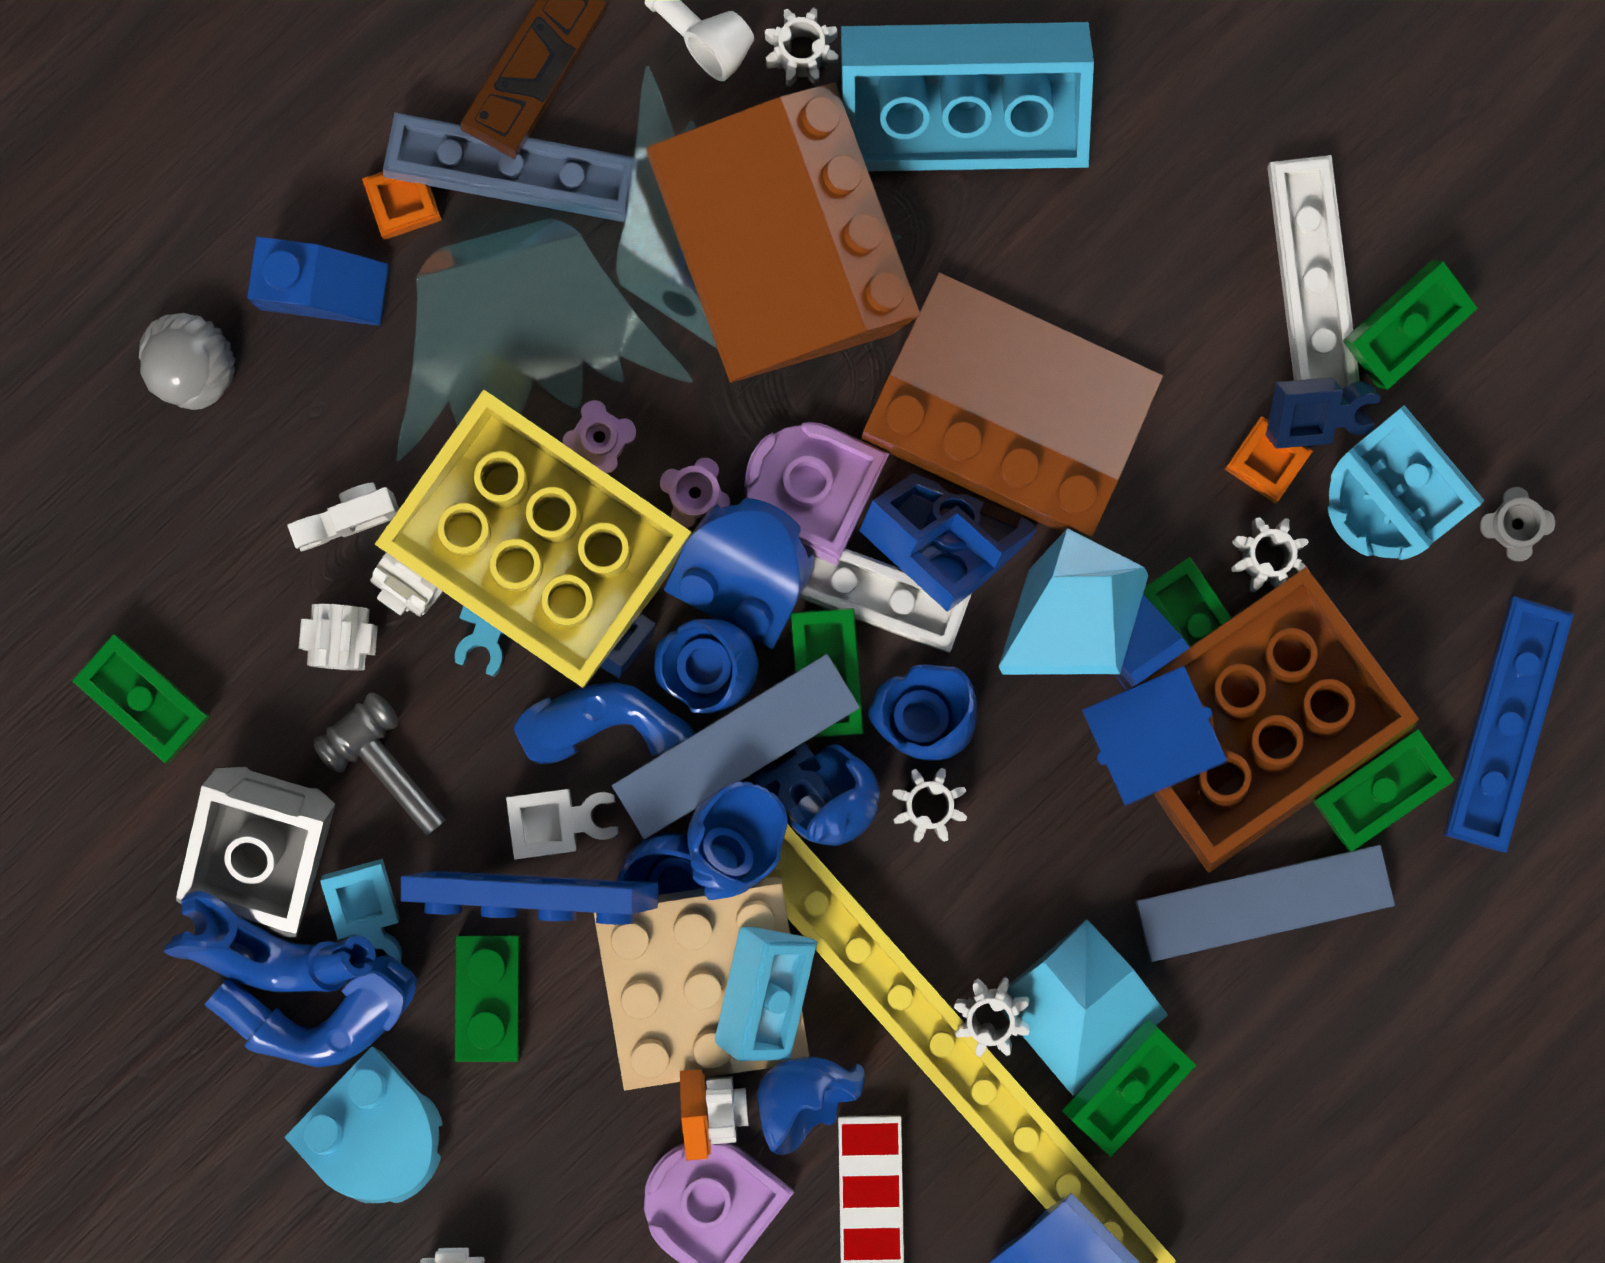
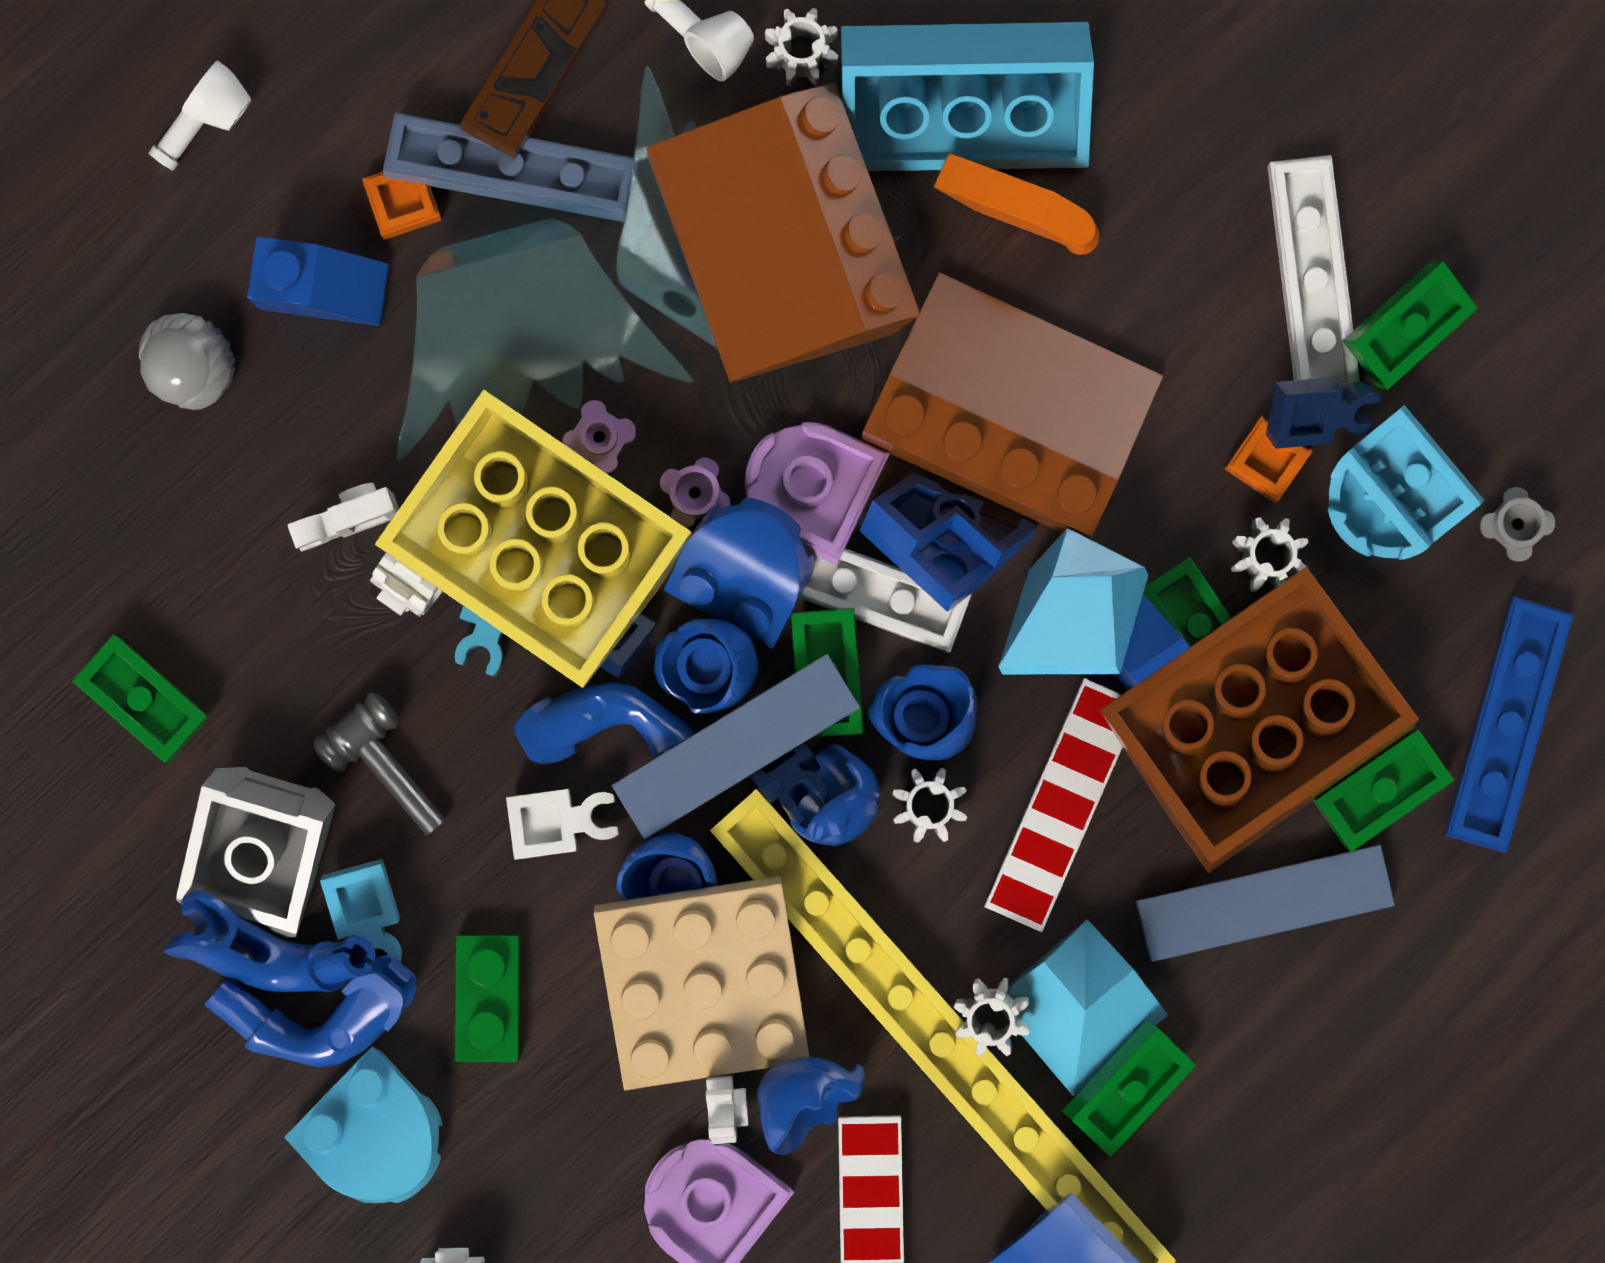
white gear [299,604,378,670] -> none
blue plate [401,871,658,925] -> none
orange tile [680,1069,711,1161] -> none
blue hair [687,782,787,900] -> none
medium azure slope [715,927,817,1061] -> none
blue piece [1082,666,1227,806] -> none
none -> white bar [148,60,252,171]
none -> orange piece [934,153,1100,255]
none -> tile [983,678,1123,932]

